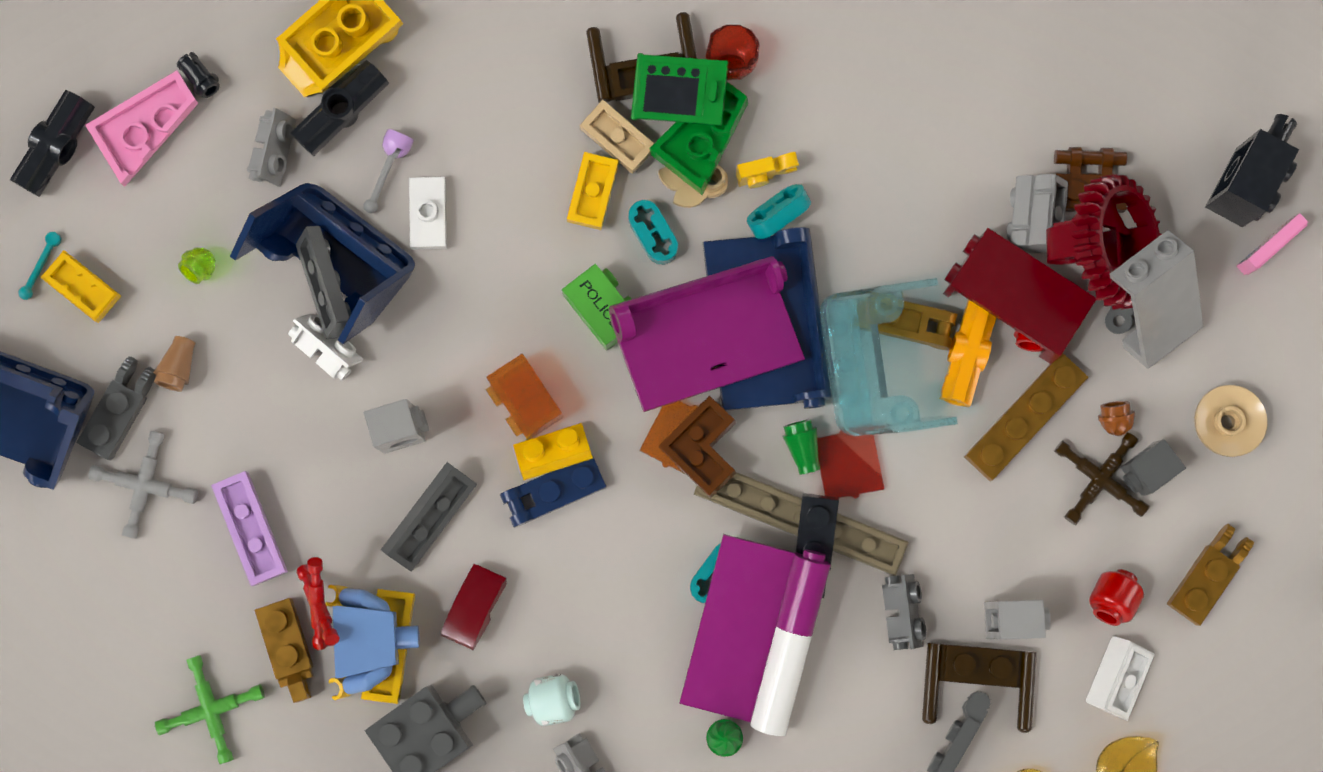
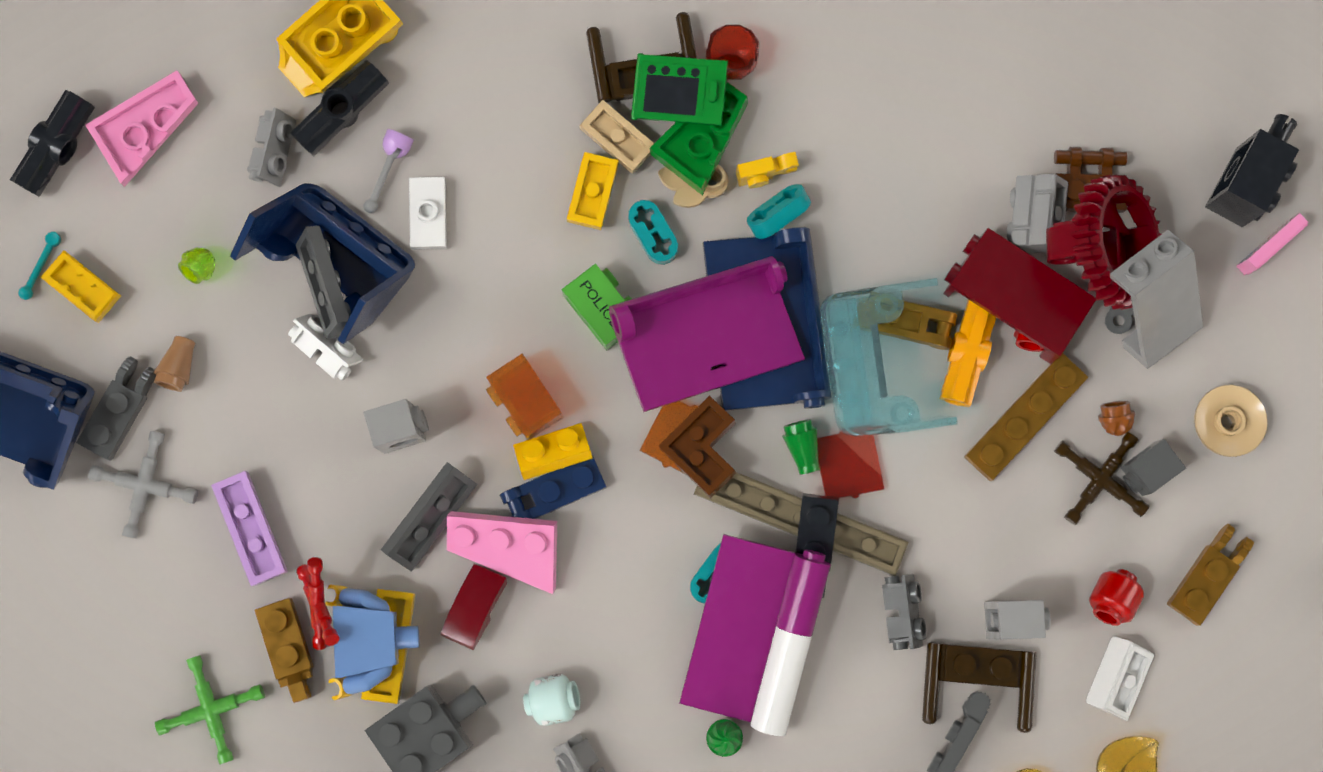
black pin [177,52,220,98] -> none
none -> bright pink wing [447,511,557,594]

